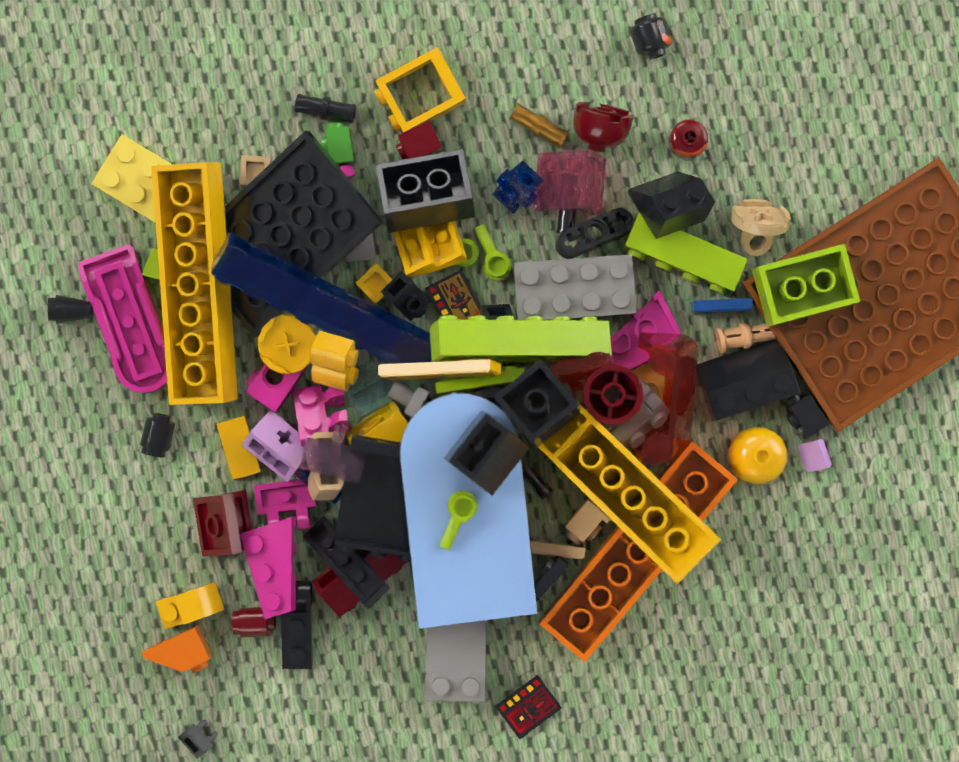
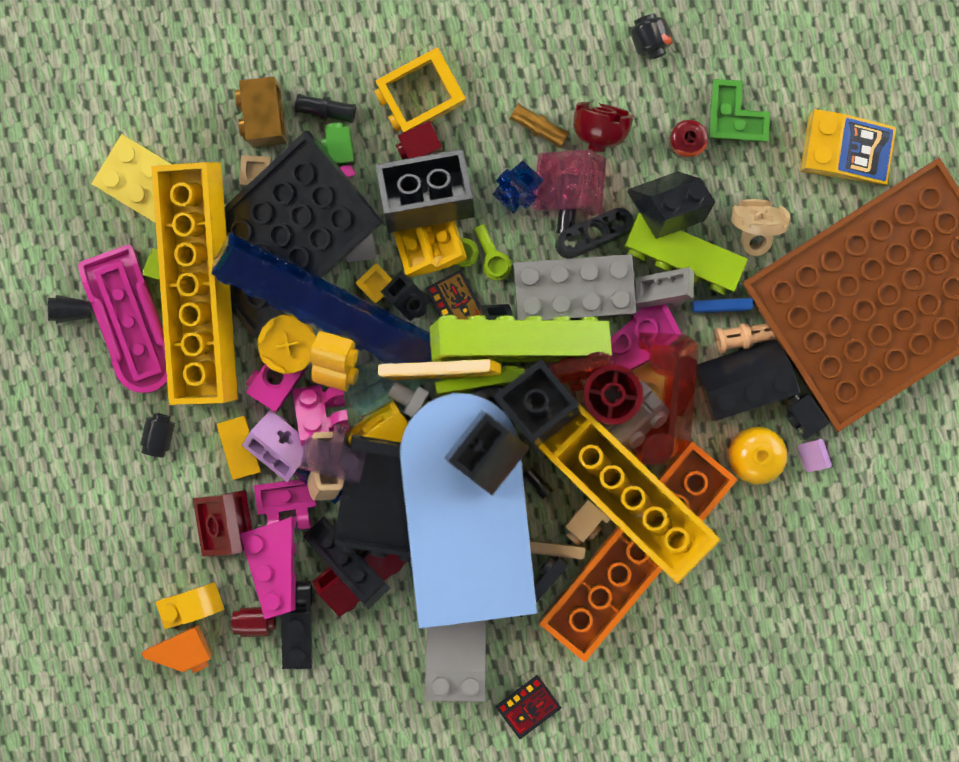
black tile [178,720,218,759] -> none
lime plate [439,490,478,550] -> none
lime brick [752,244,861,327] -> none
none -> pearl gold brick [235,76,287,148]
none -> light grey tile [635,267,694,308]
none -> bright green plate [708,79,770,143]
none -> slope [800,109,896,185]

